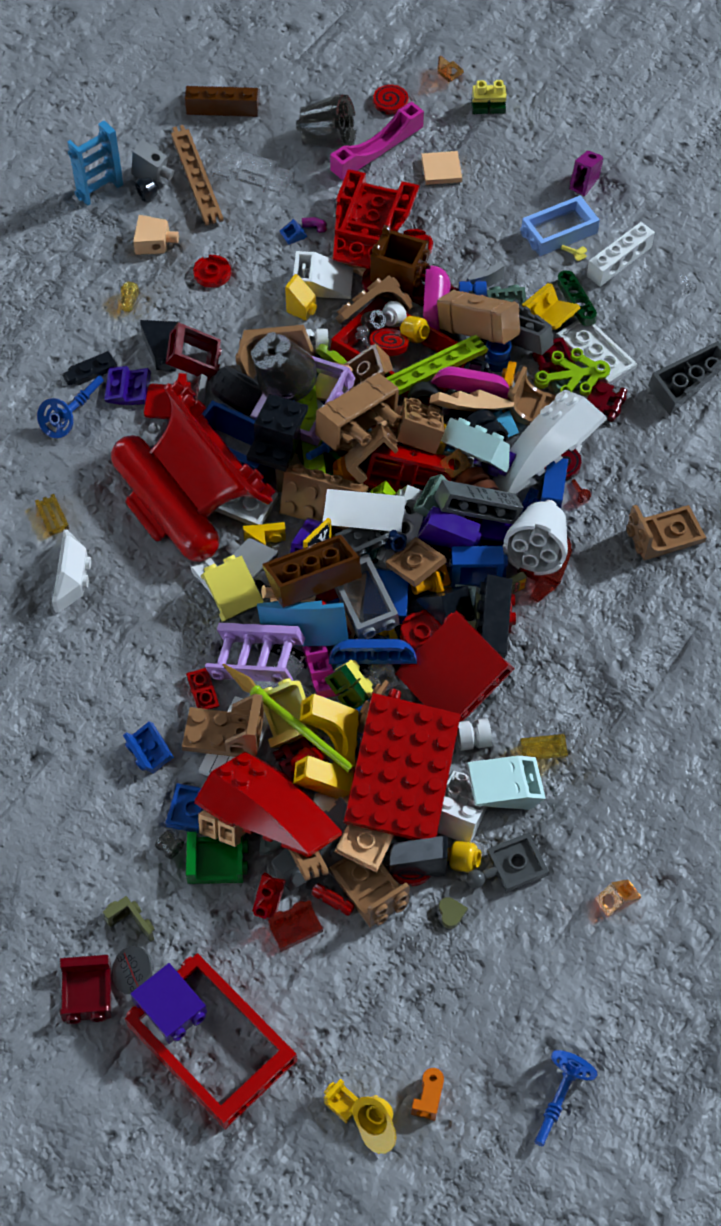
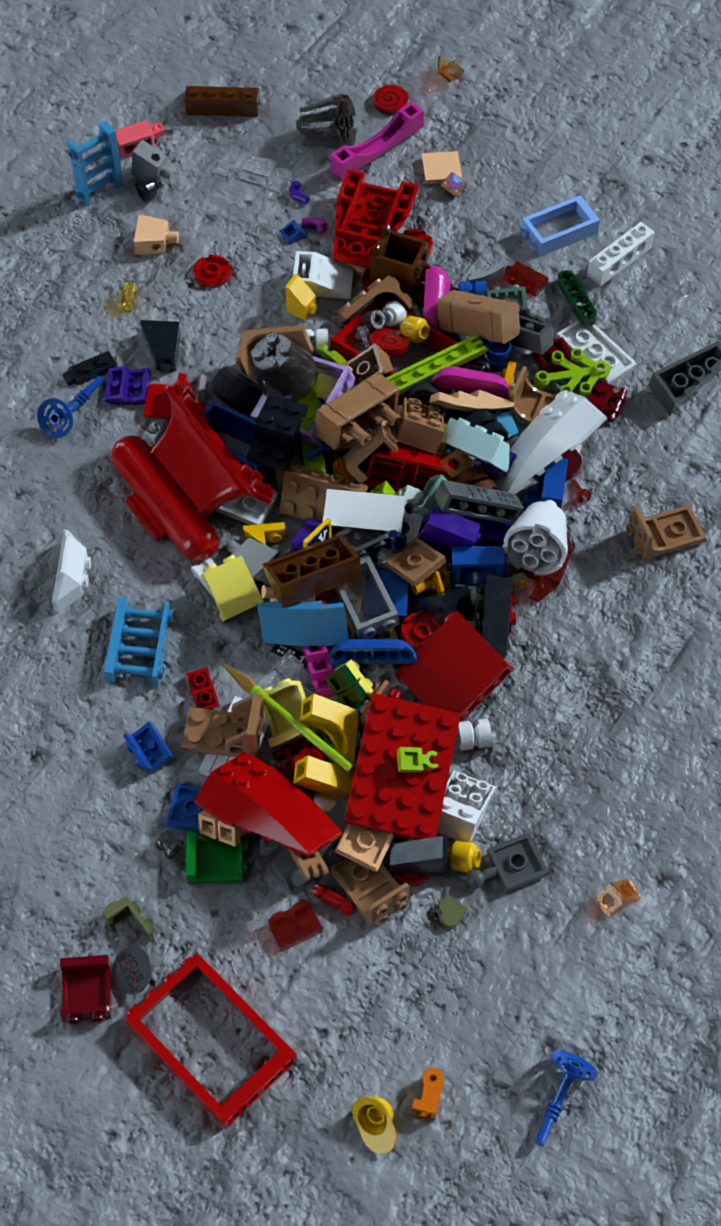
clear yellow tile [35,494,69,536] -> none
dark purple panel [130,963,207,1044] -> none
dark red window [166,322,222,381] -> none
medium nougat hinge [171,125,224,226] -> none
lavender fence [205,623,305,684] -> none
red hips [252,872,286,920] -> none
yellow bracket [324,1079,359,1123] -> none
light aqua slope [466,756,546,810] -> none
light yellow hips [471,80,507,114] -> none
clear yellow hinge [518,734,568,760] -> none
yellow bracket [521,283,580,330] -> none
light yellow hand [561,245,587,261] -> none
magenta torso [569,151,604,196] -> none
none -> coral hinge [100,120,165,159]
none -> dark azure fence [104,597,174,687]
none -> dark purple arm [289,181,310,205]
none -> lime plate [397,747,438,773]
none -> tile [440,172,466,198]
none -> clear red bracket [504,261,549,297]

